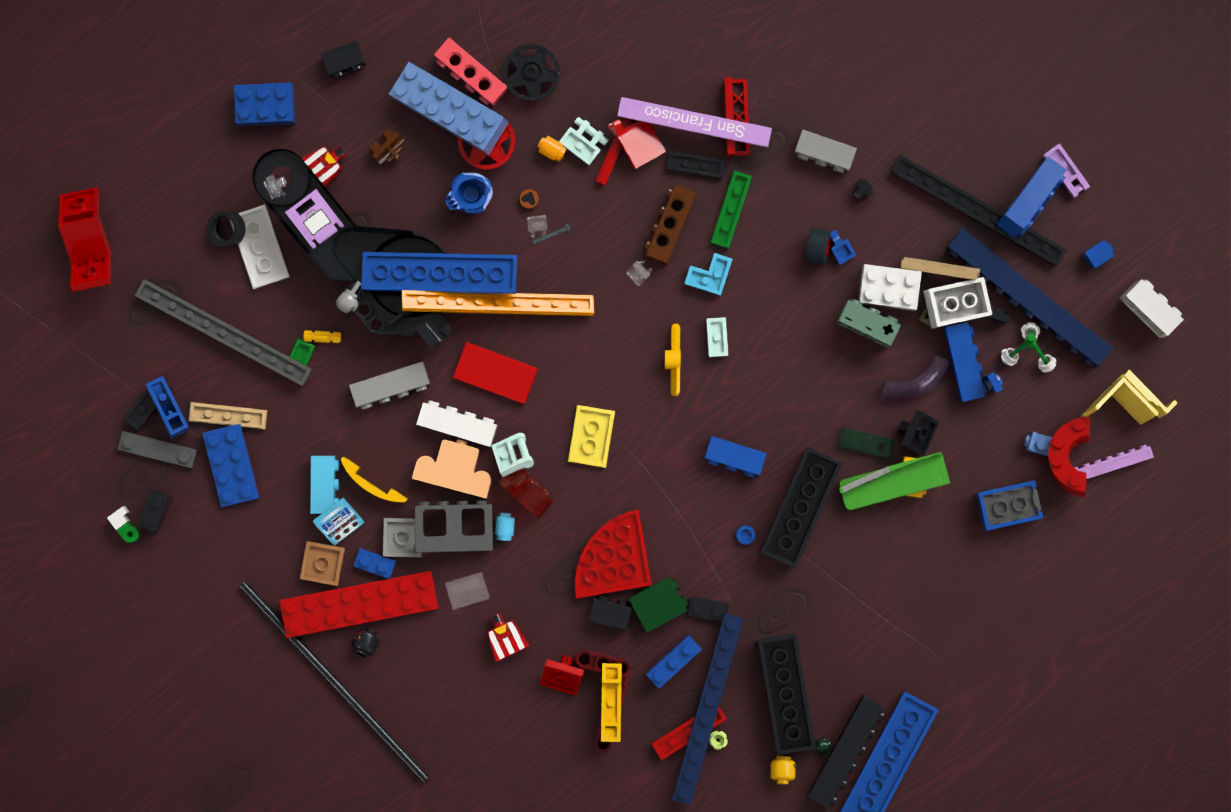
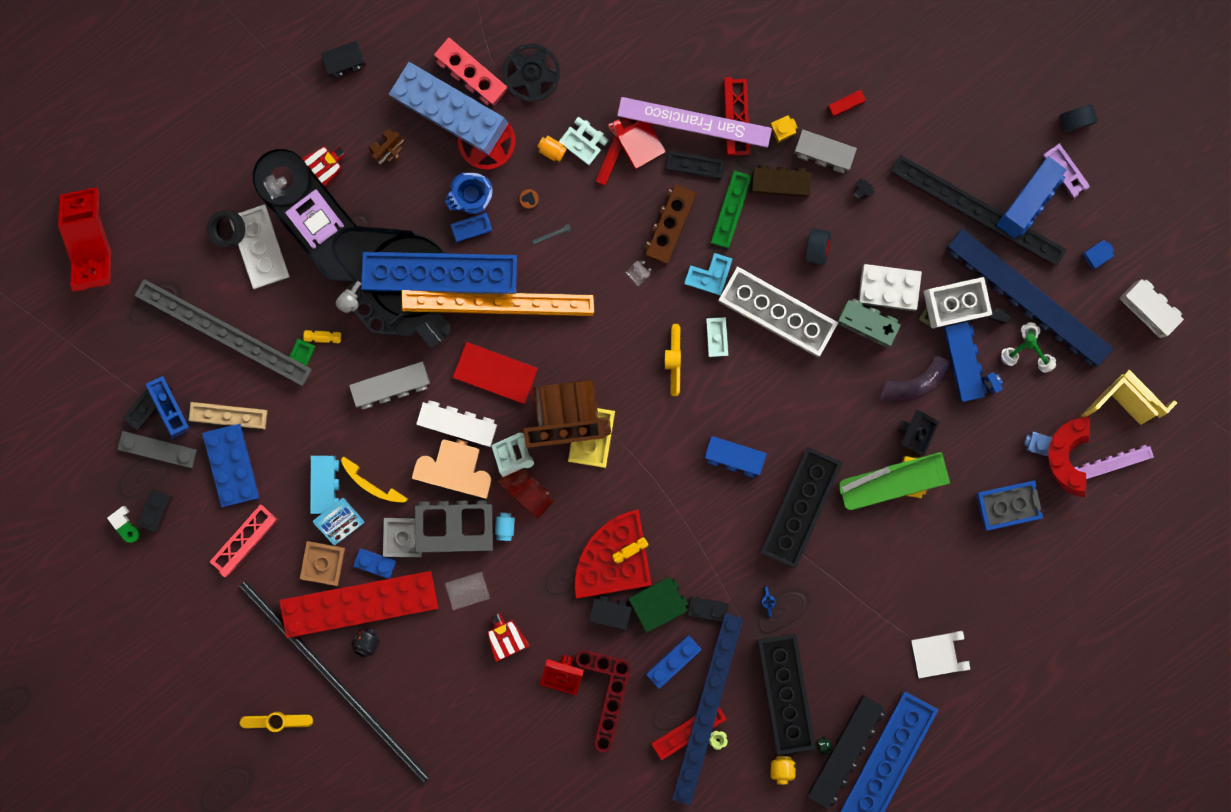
blue piece [234,83,296,126] -> none
clear tile [527,215,548,238] -> none
yellow slope [601,663,622,742] -> none
blue tile [736,525,755,545] -> none
blue plate [830,230,856,265] -> none
clear green plate [838,427,895,459] -> none
tan tile [901,257,980,280] -> none
none -> coral fence [210,504,278,577]
none -> yellow piece [240,712,313,732]
none -> blue plate [450,213,493,243]
none -> reddish brown hose [523,379,611,448]
none -> yellow axle [612,537,648,564]
none -> white brick [718,266,838,357]
none -> dark brown brick [752,165,812,197]
none -> blue piece [761,586,775,617]
none -> yellow brick [770,115,798,143]
none -> red piece [828,90,866,117]
none -> white flag [911,631,970,678]
none -> black wheel [1060,104,1098,132]

